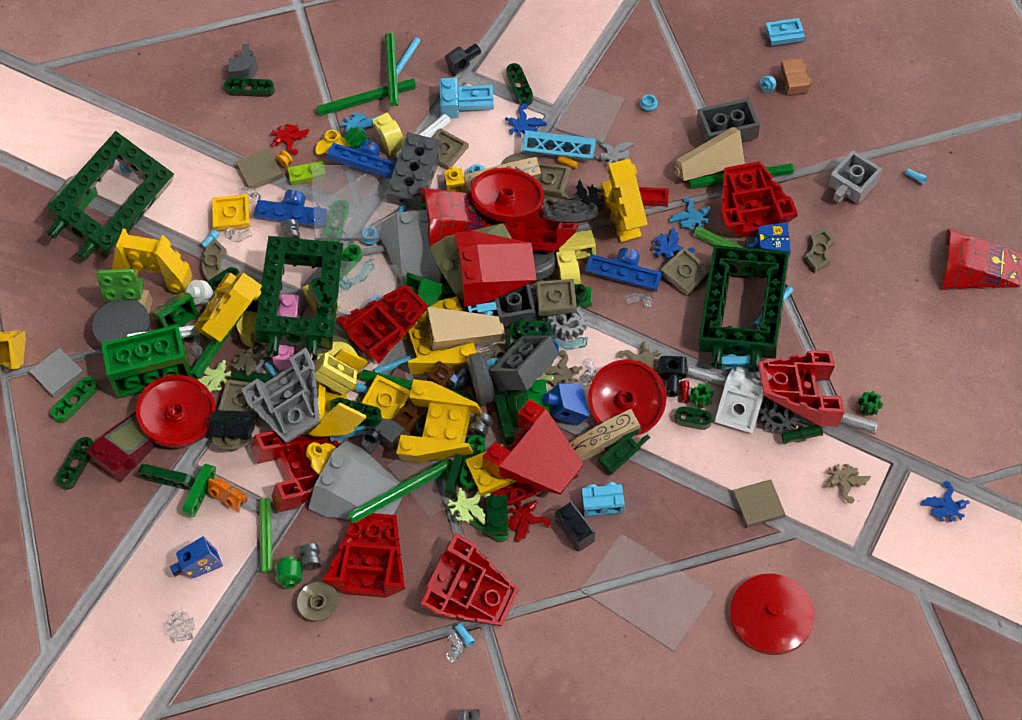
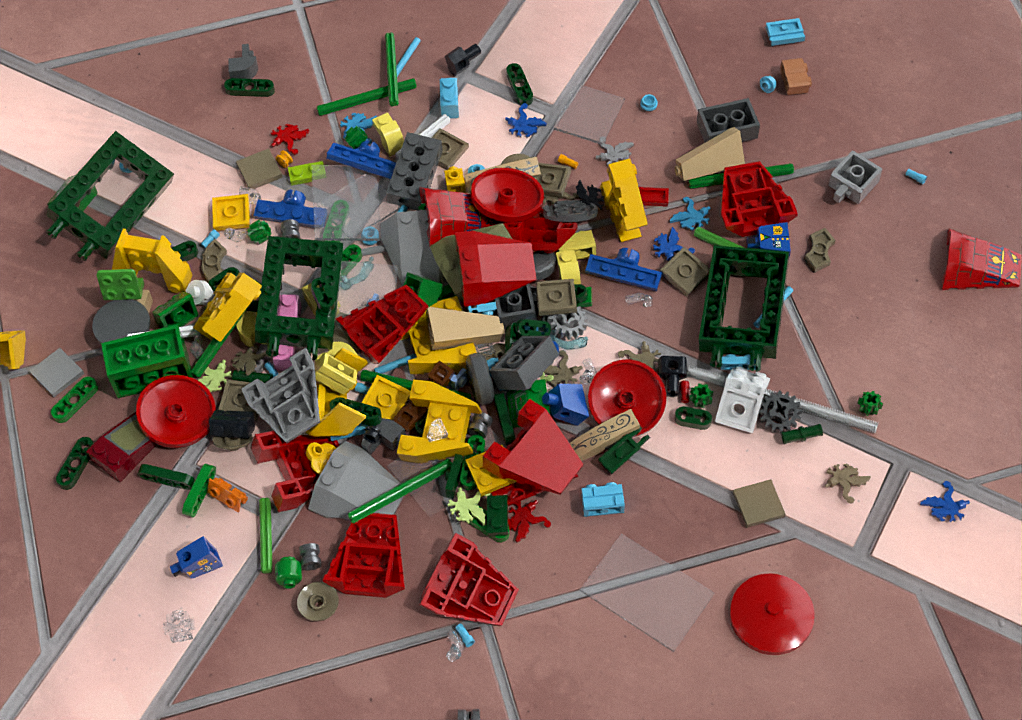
yellow plate [315,130,351,155] -> none
medium azure plate [458,85,494,111] -> none
medium azure fence [522,130,596,160] -> none
black brick [555,502,595,552] -> none
red wedge [758,350,845,427] -> none
none -> dark green beam [172,241,199,262]
none -> green gear [247,220,272,244]
none -> clear tile [427,418,448,442]

